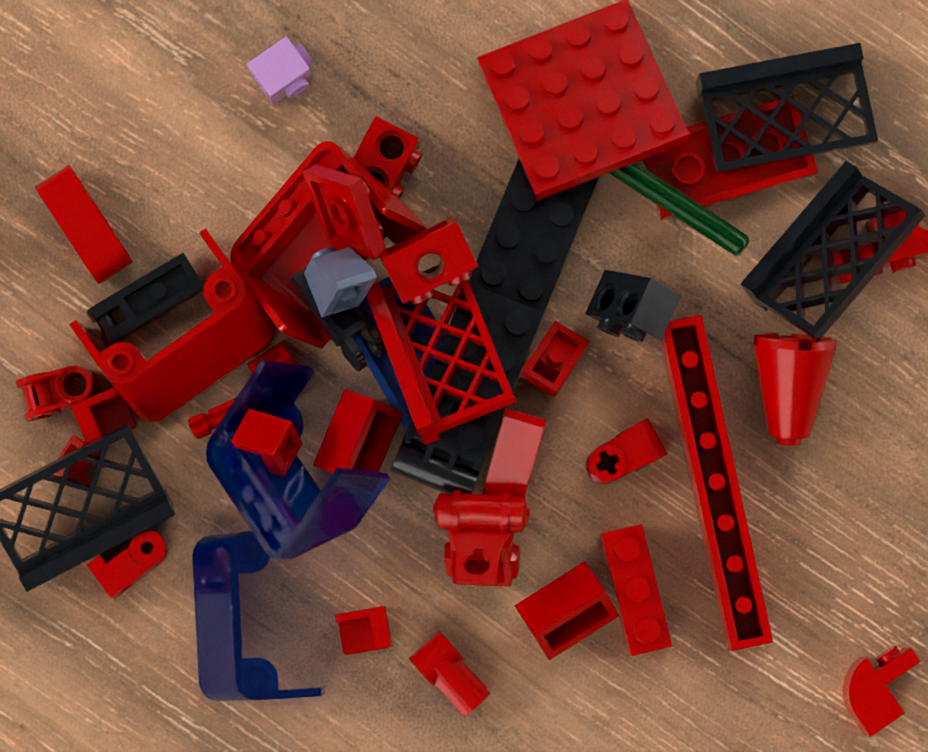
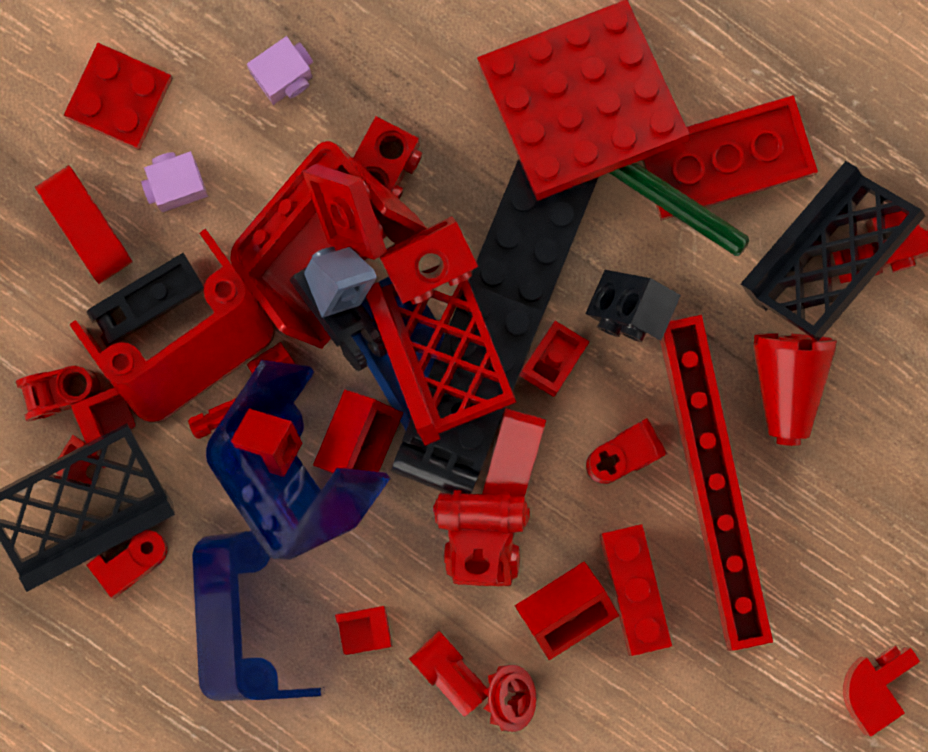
black fence [696,43,878,174] -> none
none -> red plate [64,42,173,150]
none -> lavender brick [141,151,208,212]
none -> red gear [482,665,537,732]

